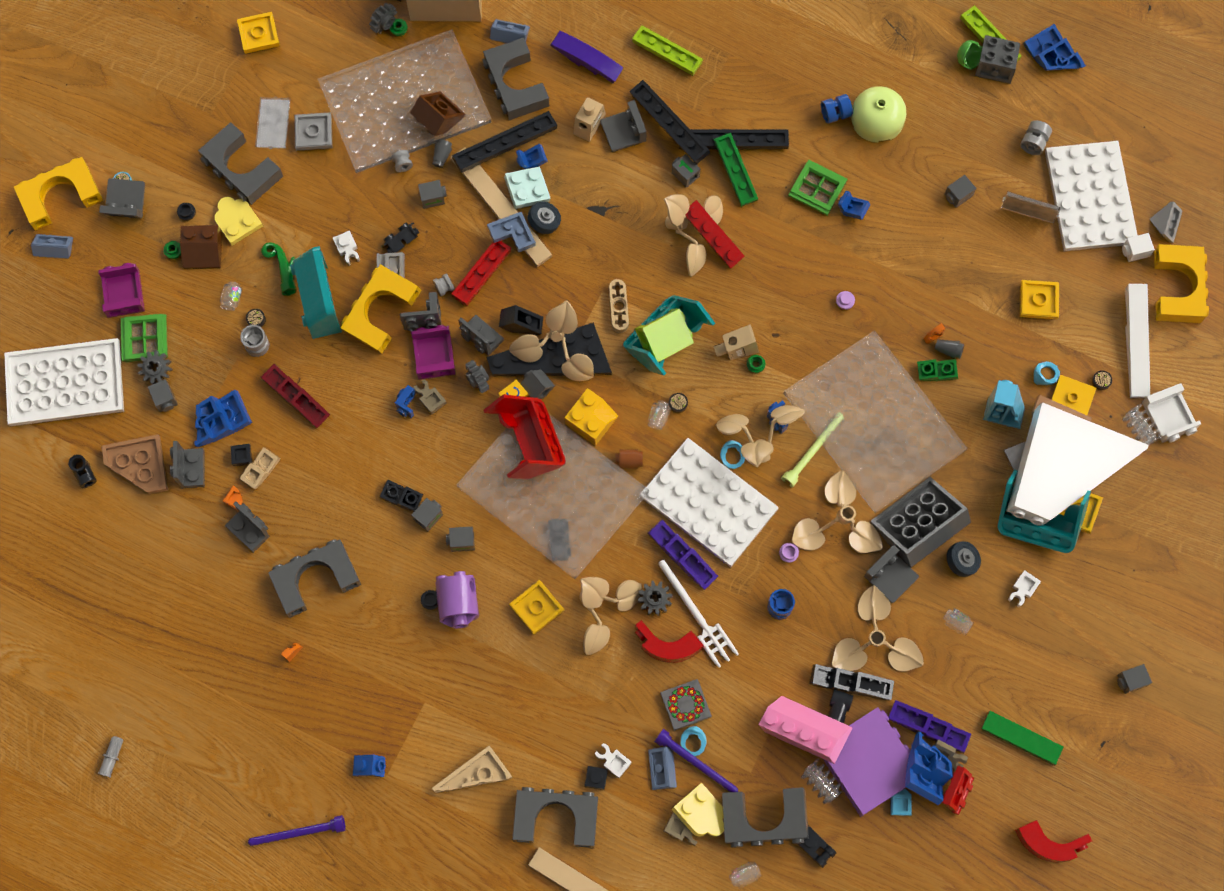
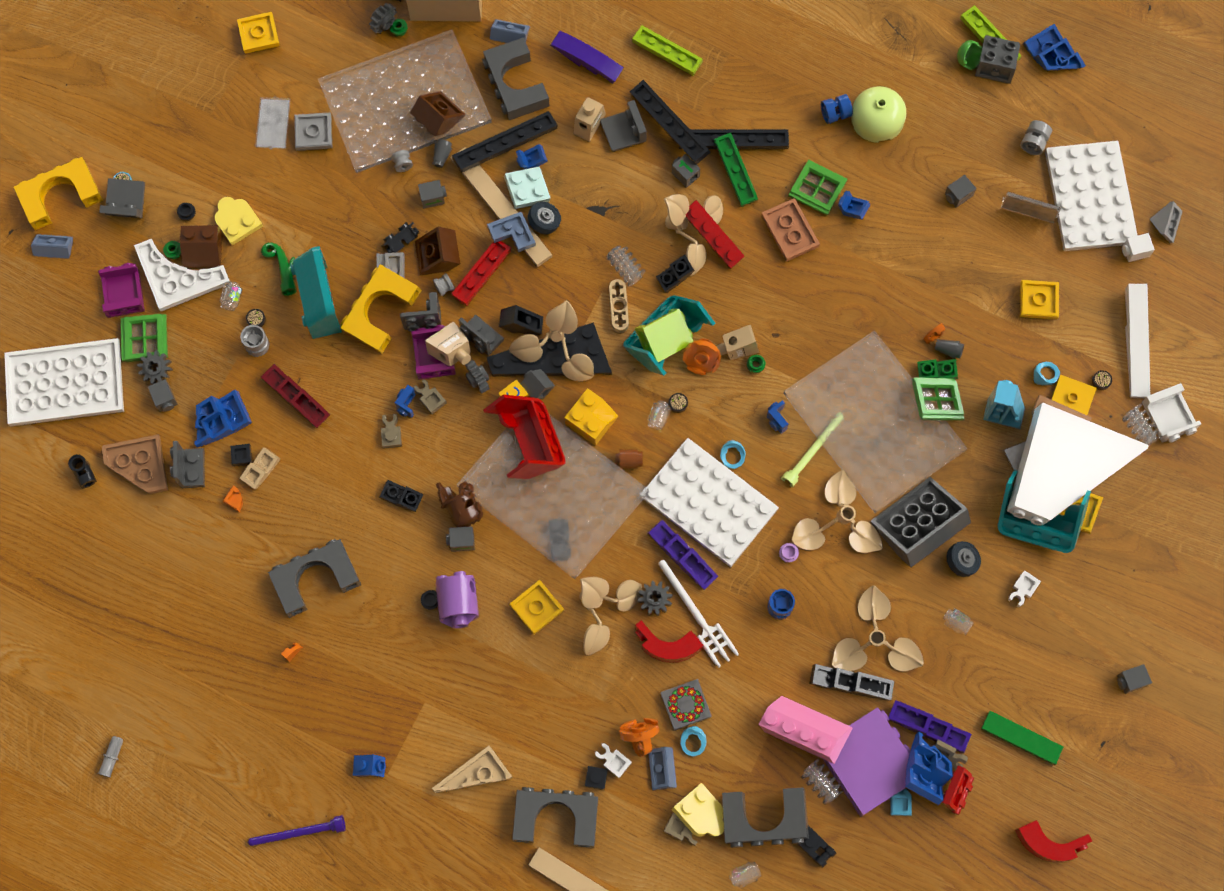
dark grey arch [198,122,283,205] -> none
dark grey bracket [225,502,270,553] -> none
white plate [333,231,360,265] -> none
dark grey brick [411,498,443,532] -> none
dark purple piece [654,729,738,792] -> none
tan plant [716,405,805,467] -> none
black piece [827,689,854,723] -> none
lavender plate [836,291,855,310] -> none
dark grey bracket [864,545,919,603] -> none
yellow arch [1154,244,1209,323] -> none
none -> white plate [134,239,231,311]
none -> dark tan plate [381,414,402,449]
none -> reddish brown slope [415,226,461,275]
none -> tan torso [425,322,471,366]
none -> reddish brown helmet [436,481,483,527]
none -> clear piece [606,246,646,287]
none -> orange tile [619,718,660,757]
none -> black slope [656,255,695,293]
none -> orange tile [683,338,721,375]
none -> nougat plate [761,198,820,262]
none -> bright green piece [912,378,964,420]

